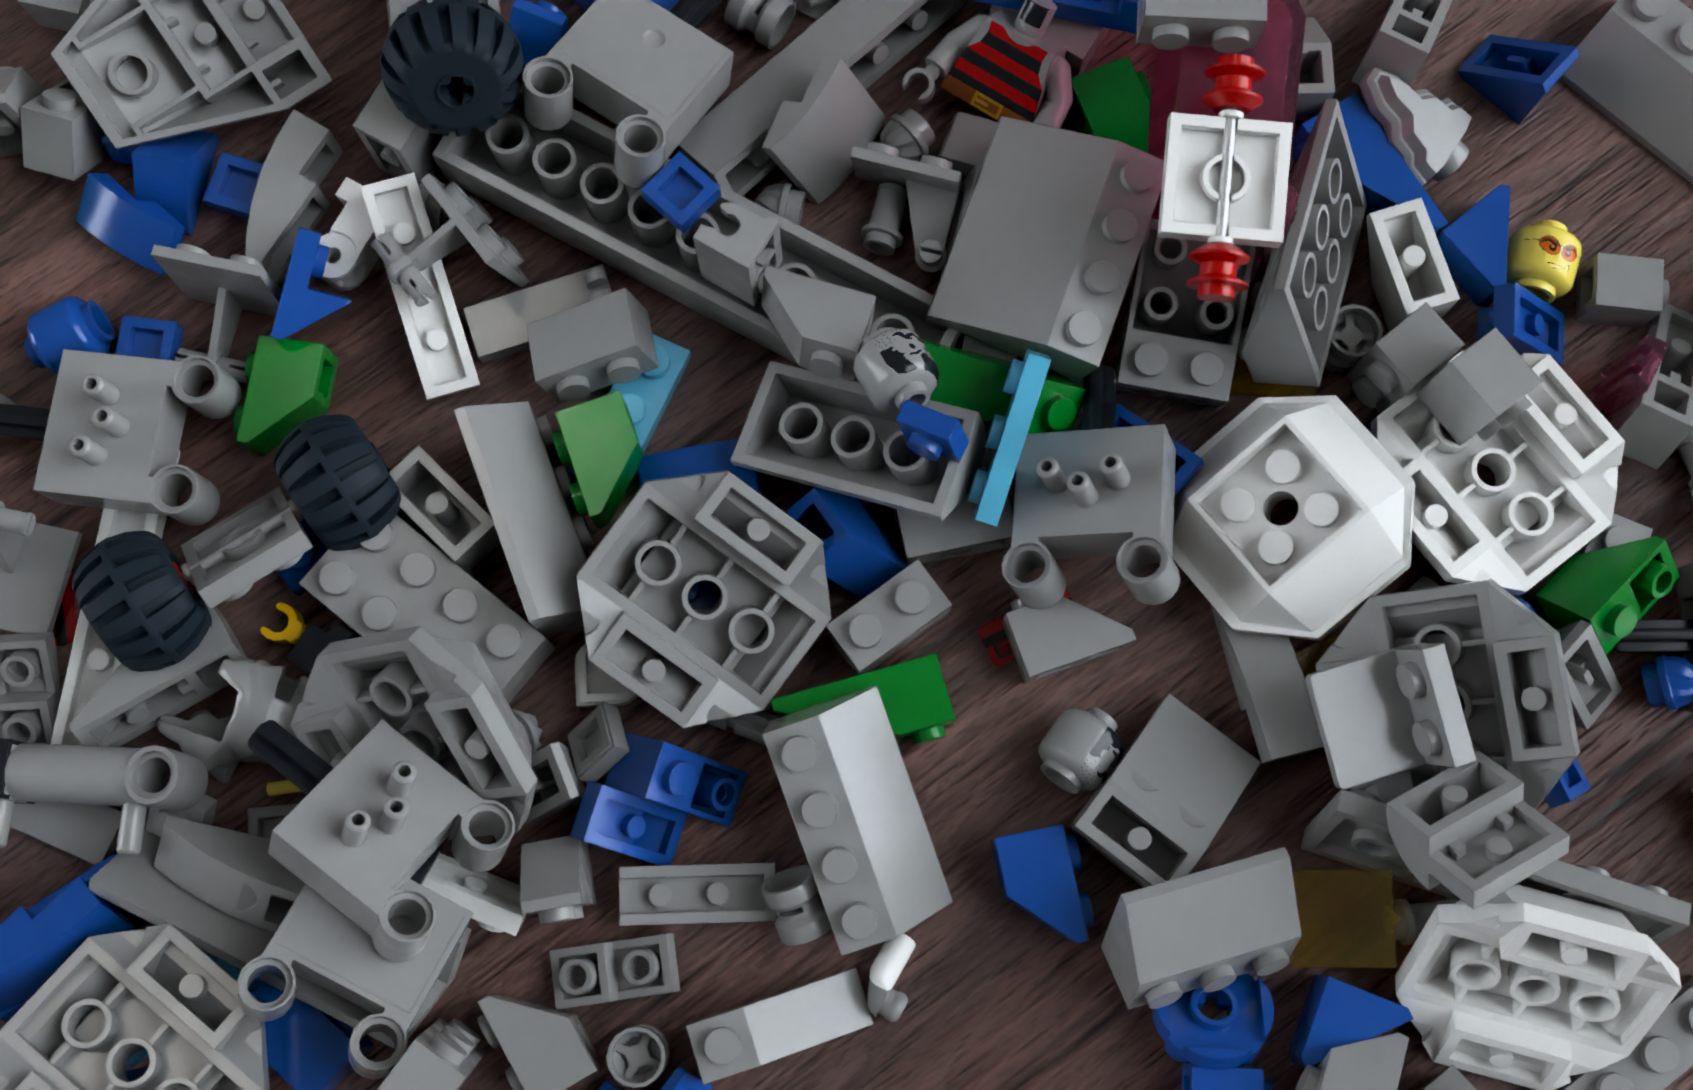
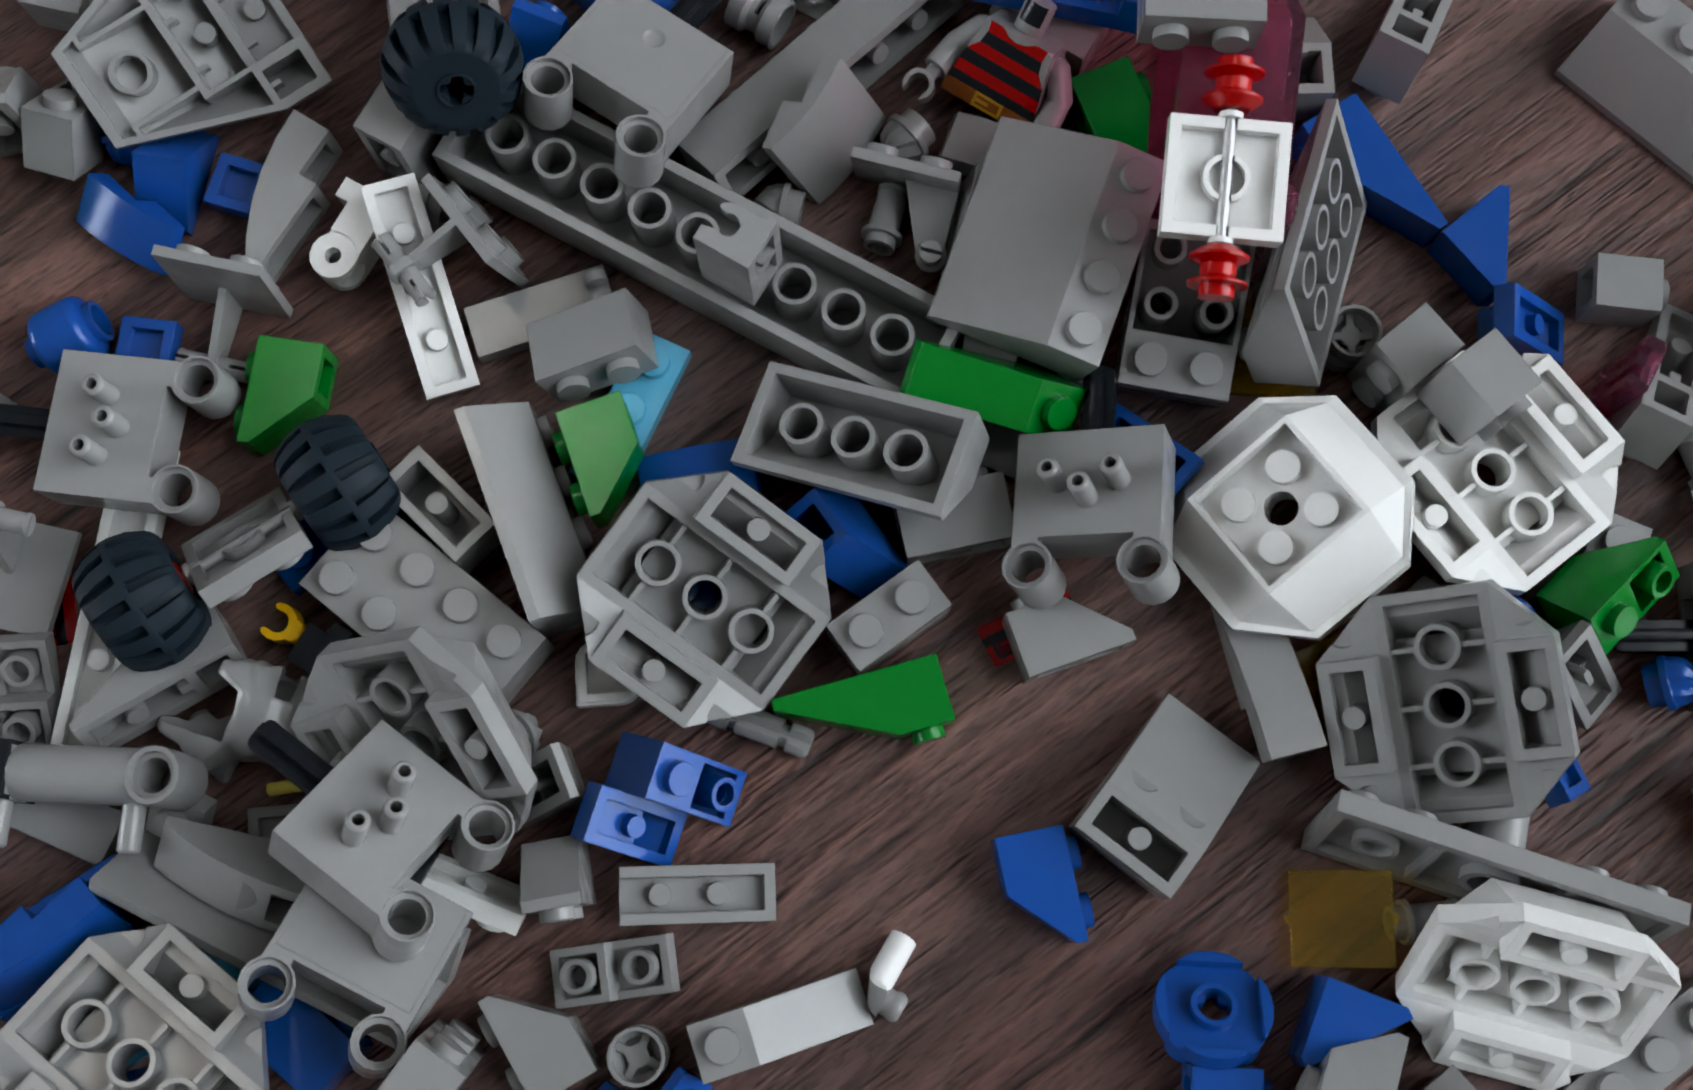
blue slope [271,227,352,339] -> none
light grey tile [567,702,630,783] -> none
blue plate [641,151,722,234] -> none
light grey wheel [760,865,831,946] -> none
light grey slope [762,265,877,382] -> none
light grey slope [762,684,953,956] -> none
light grey head [853,327,940,414] -> none
blue plate [896,400,969,463] -> none
medium azure plate [967,349,1051,527] -> none
light grey head [1038,707,1124,794] -> none
light grey slope [1101,847,1302,1010] -> none
light grey bracket [1305,643,1477,789] -> none
light grey rock [1359,67,1472,186] -> none
white slope [1366,197,1460,332] -> none
light grey brick [1386,750,1570,910] -> none
blue slope [1458,34,1579,124] -> none
light yellow head [1507,219,1582,304] -> none

